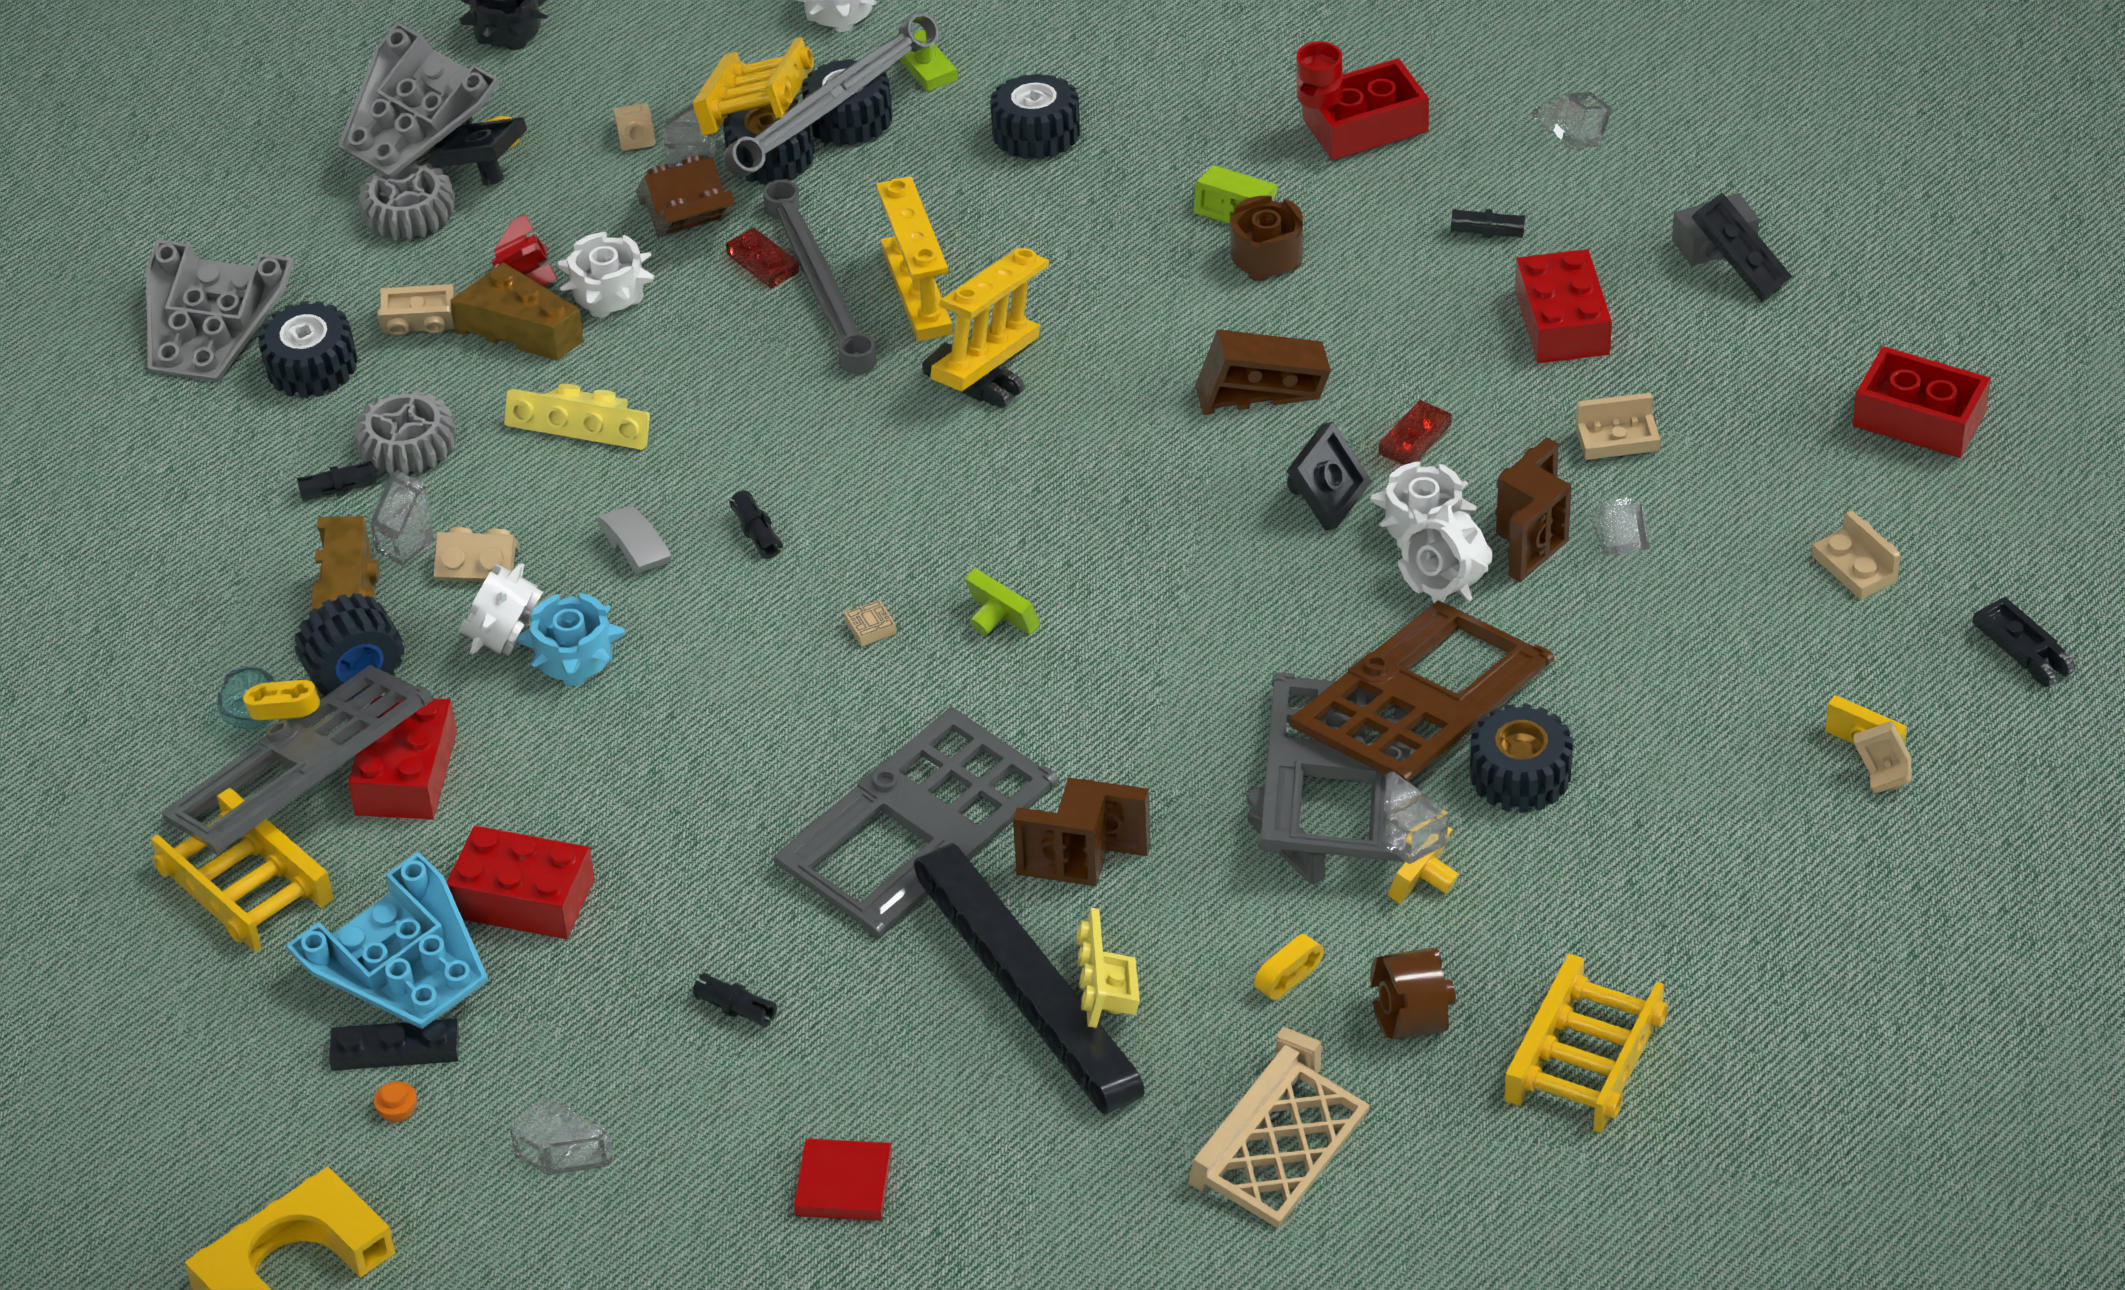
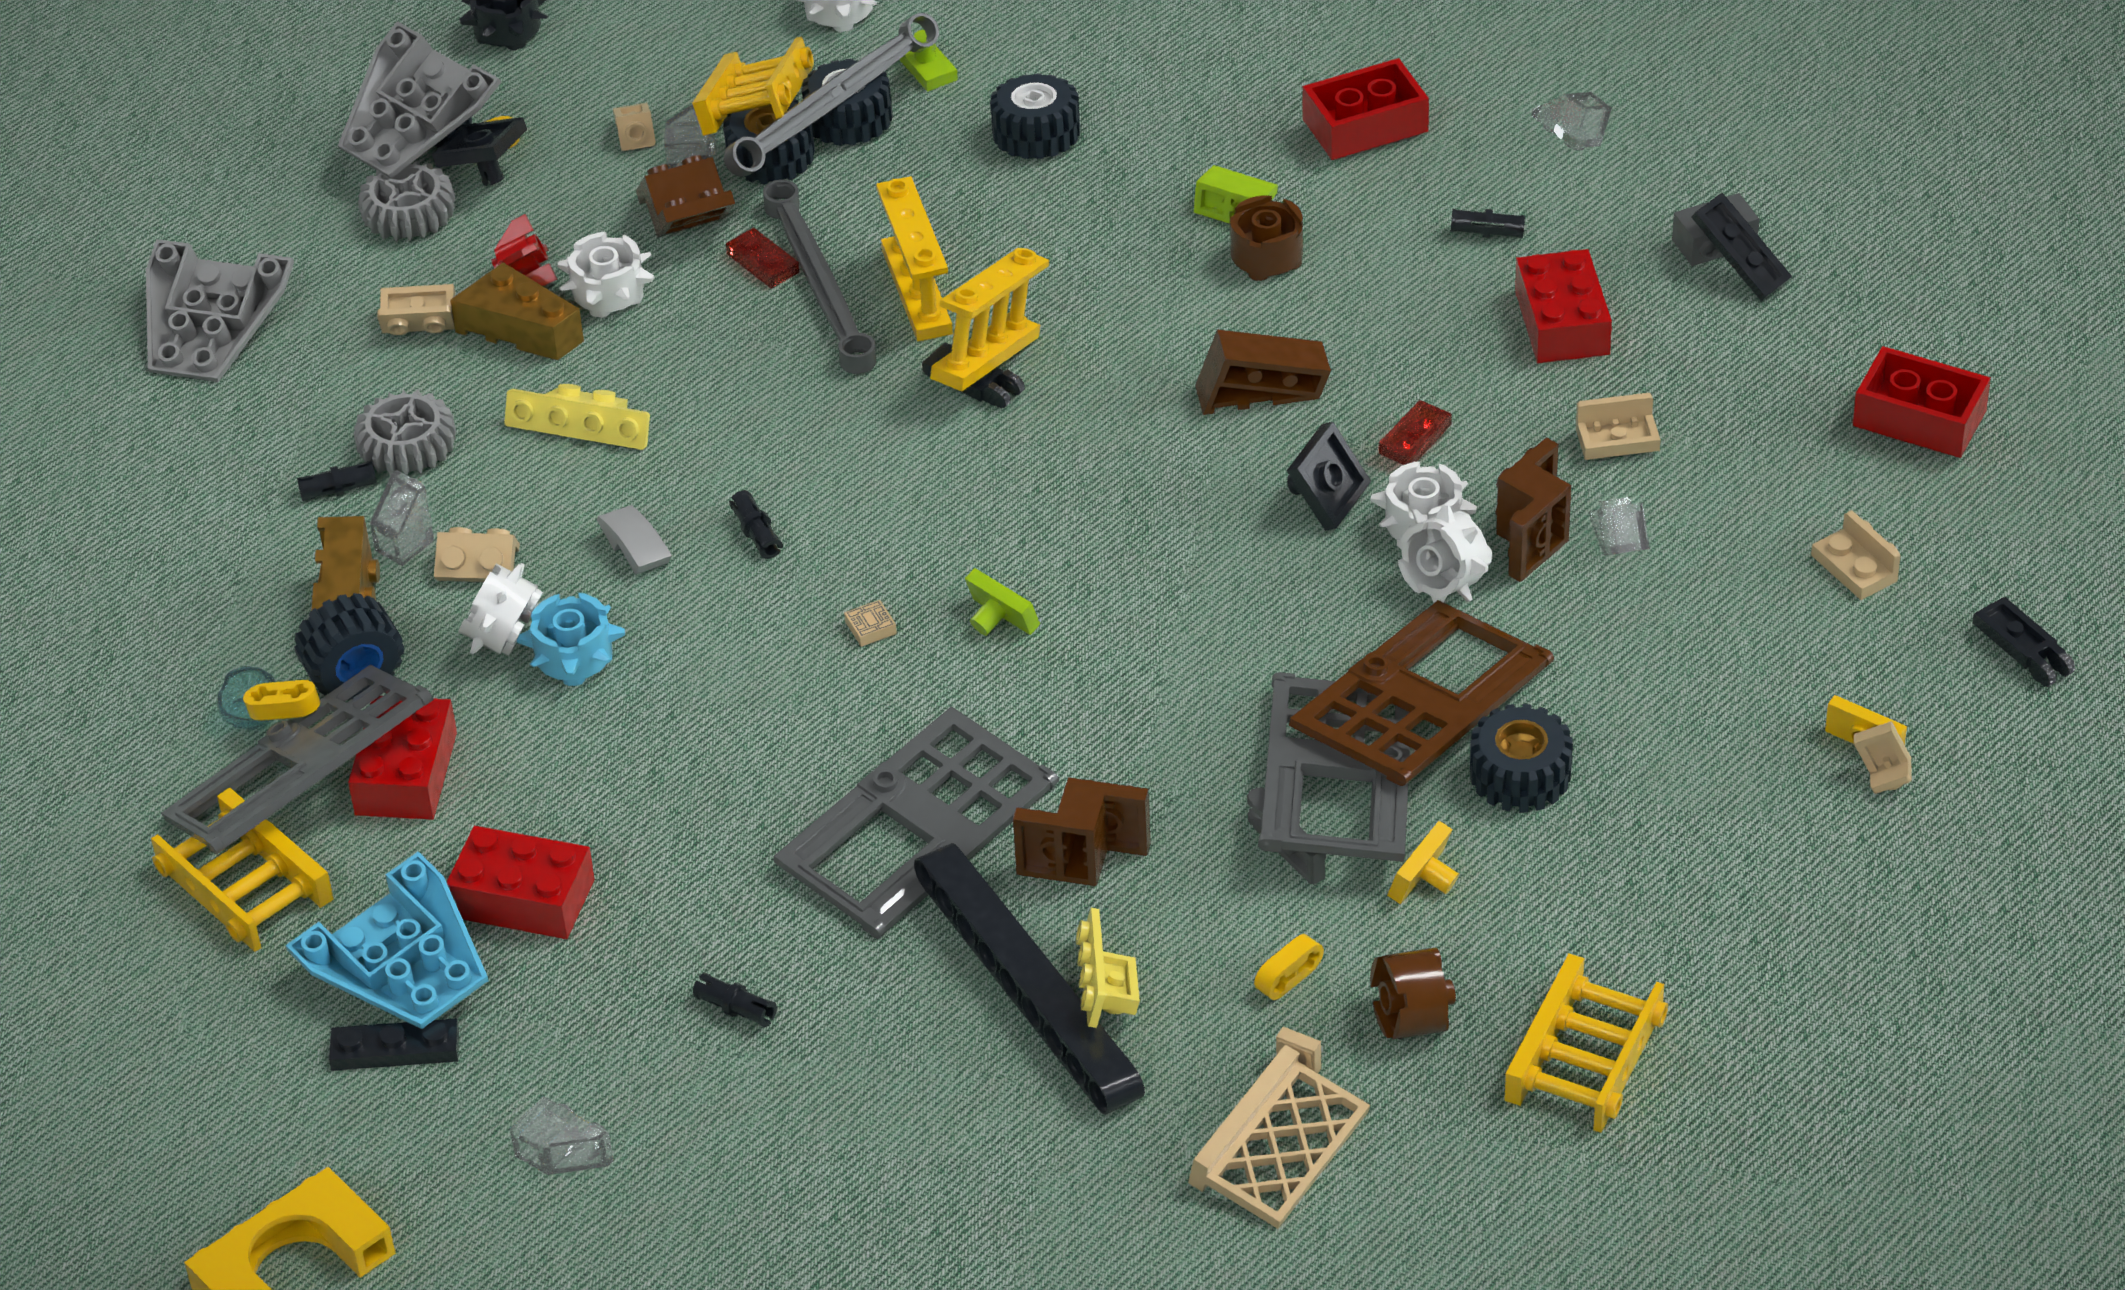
black wheel [258,301,358,398] -> none
orange plate [374,1081,417,1122] -> none
red tile [794,1138,892,1221] -> none
red wheel [1296,41,1342,109] -> none
clear slope [1381,771,1449,864] -> none

